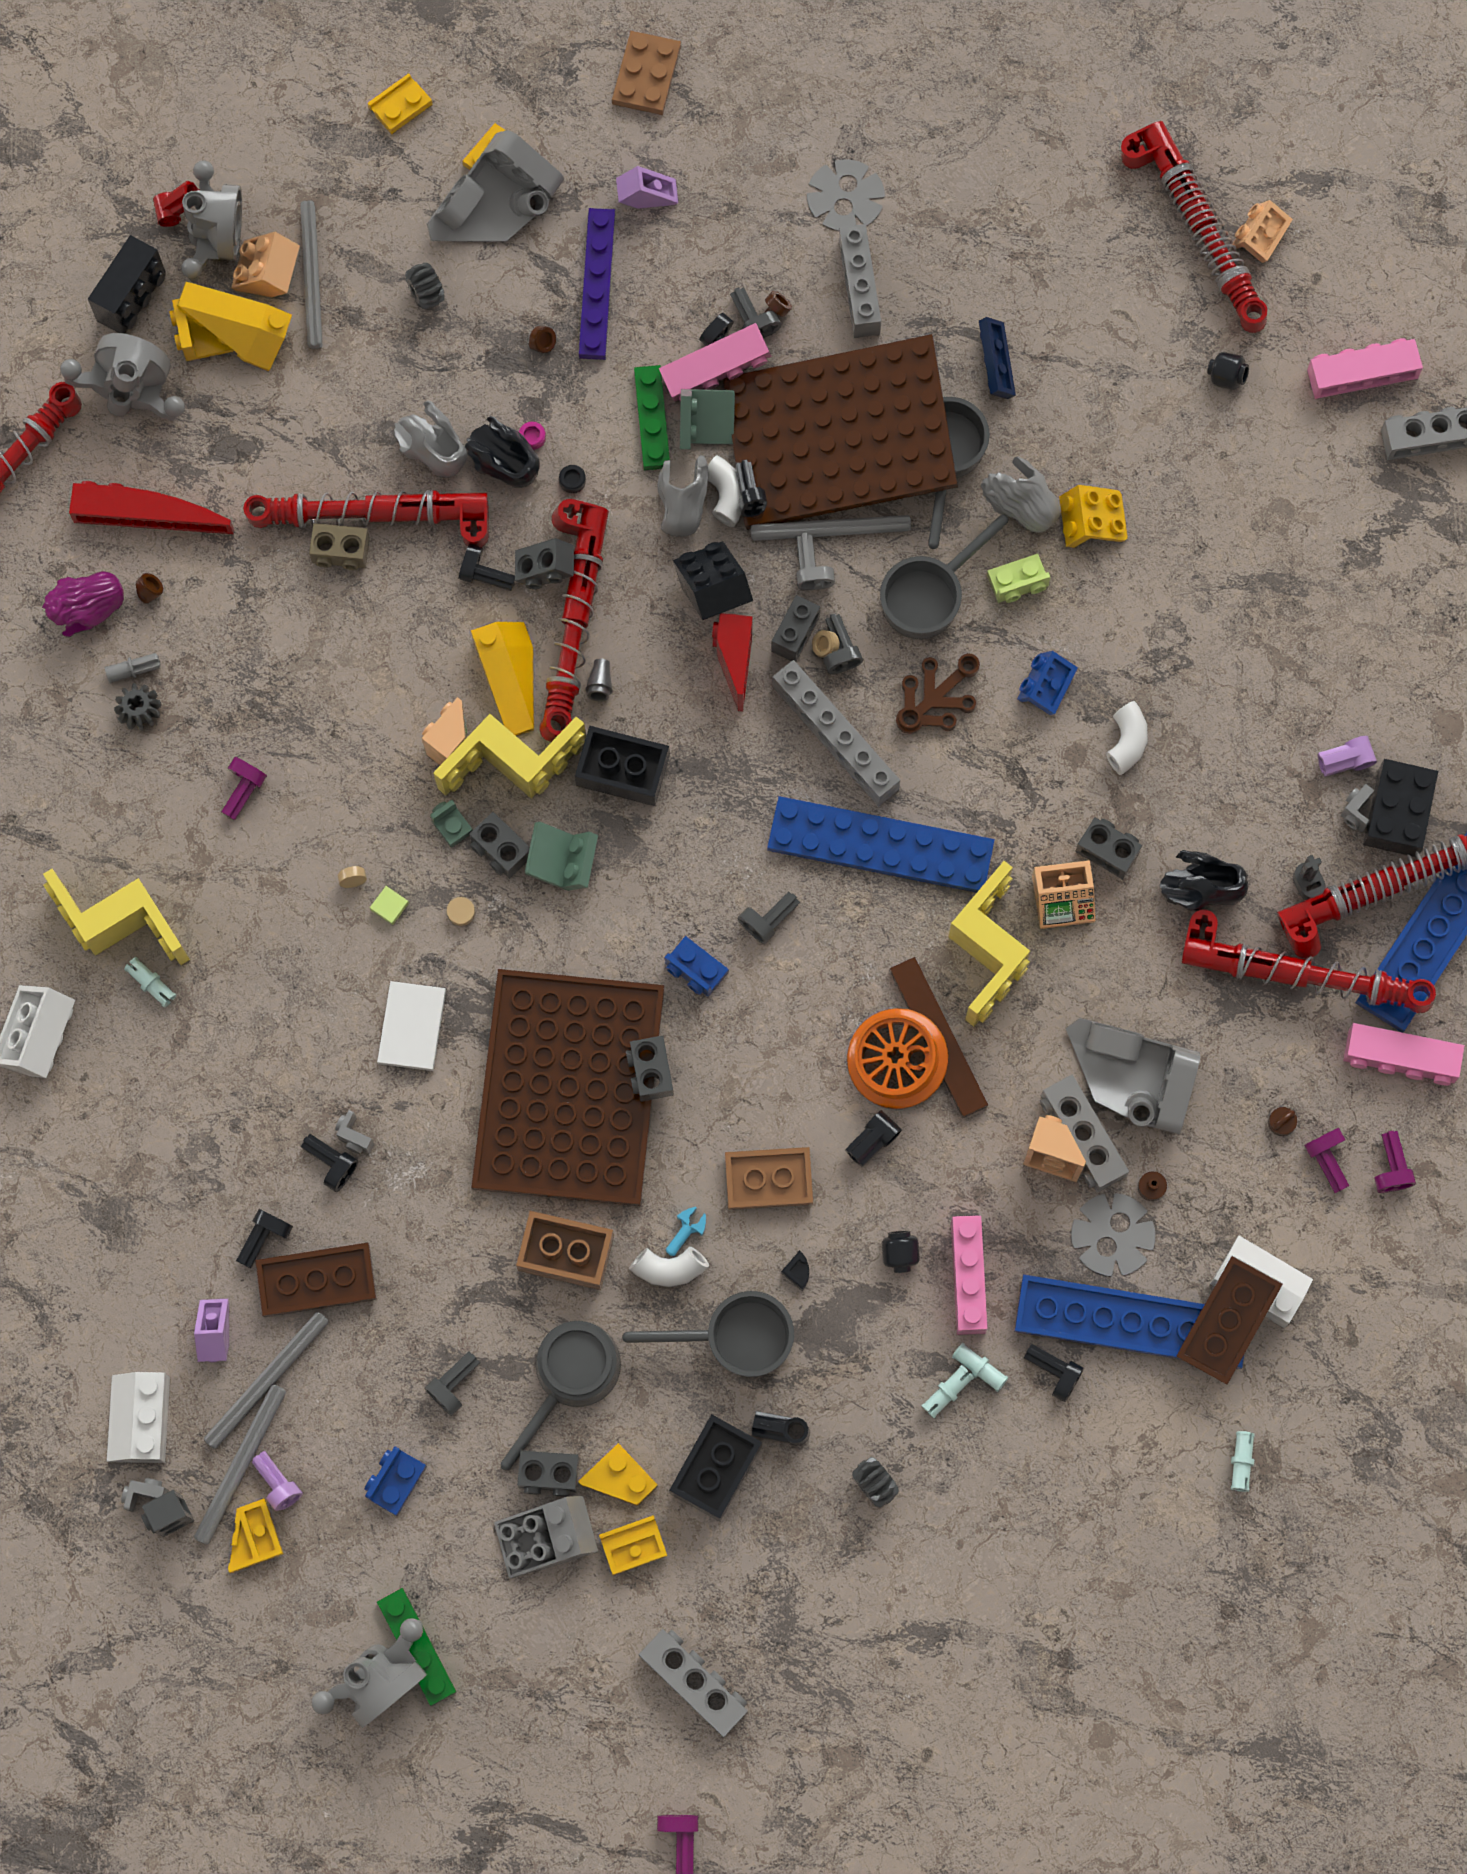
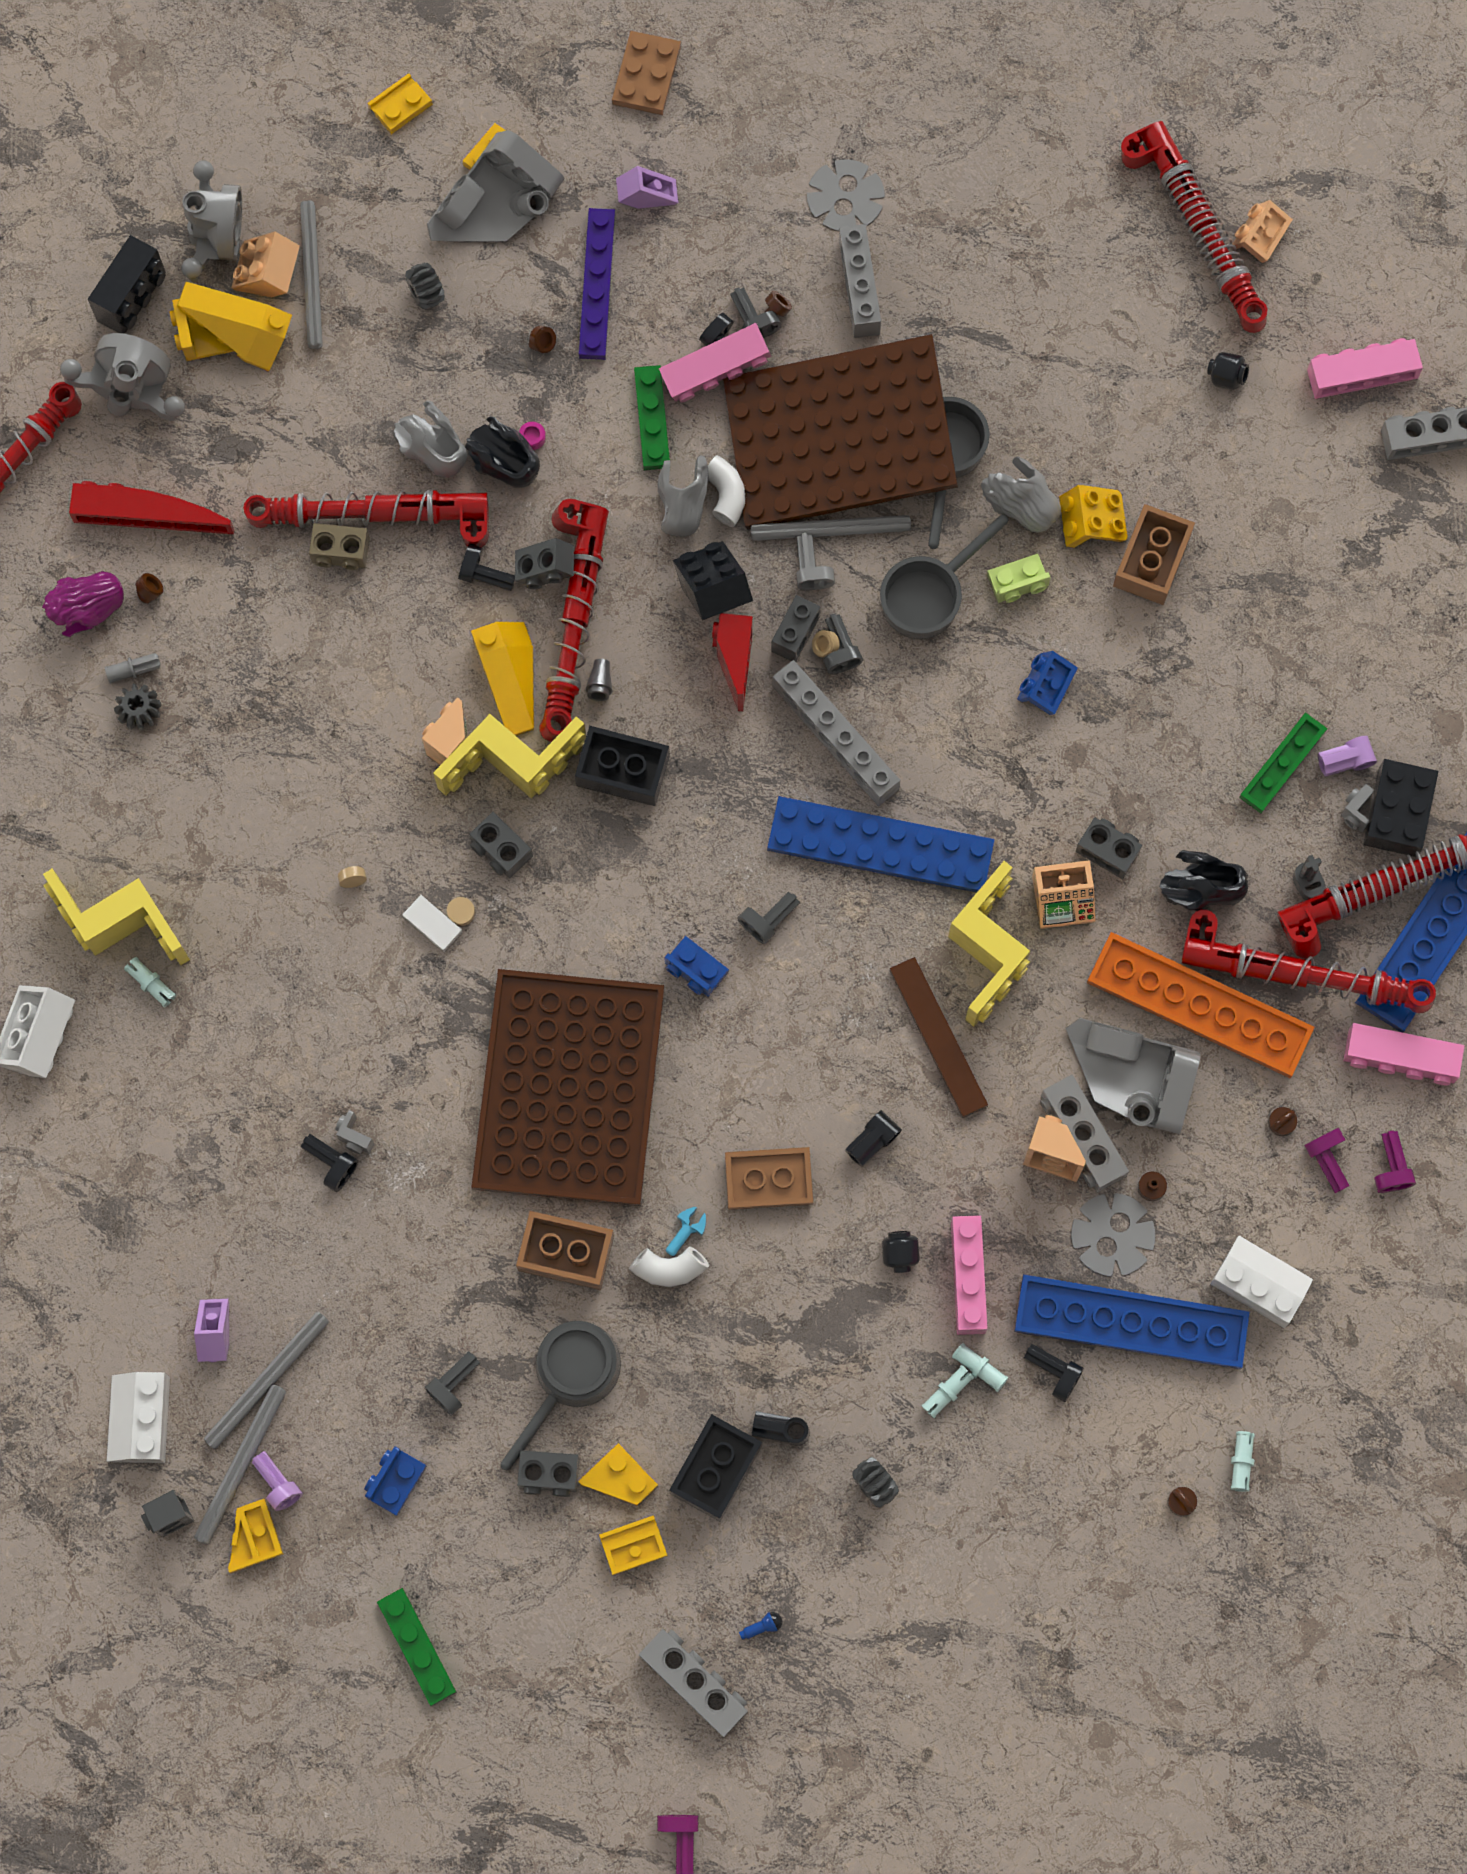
light grey bracket [121,1478,169,1512] -> none
red piece [153,181,200,227] -> none
magenta piece [221,757,267,820] -> none
black piece [236,1209,293,1269] -> none
reddish brown plate [255,1243,377,1317] -> none
light grey piece [312,1618,427,1728] -> none
yellowish green tile [370,886,409,925] -> none
white tile [377,981,446,1071] -> none
sand green bracket [430,800,473,848] -> none
light grey slope [494,1496,598,1578] -> none
sand green bracket [525,822,598,891] -> none
black tile [559,465,586,493] -> none
dark grey piece [622,1291,794,1377] -> none
dark grey brick [626,1036,674,1102] -> none
sand green bracket [680,389,735,449] -> none
black piece [735,460,767,517] -> none
black tile [781,1250,809,1291] -> none
orange piece [847,1008,948,1109] -> none
reddish brown plant [896,653,980,734] -> none
dark blue plate [979,317,1016,399] -> none
white cylinder [1106,701,1148,775] -> none
reddish brown plate [1176,1255,1283,1385] -> none
none -> white tile [402,895,462,952]
none -> blue piece [739,1612,783,1640]
none -> orange plate [1087,932,1315,1079]
none -> medium nougat brick [1113,504,1195,605]
none -> reddish brown tile [1168,1487,1197,1517]
none -> green plate [1239,712,1328,814]

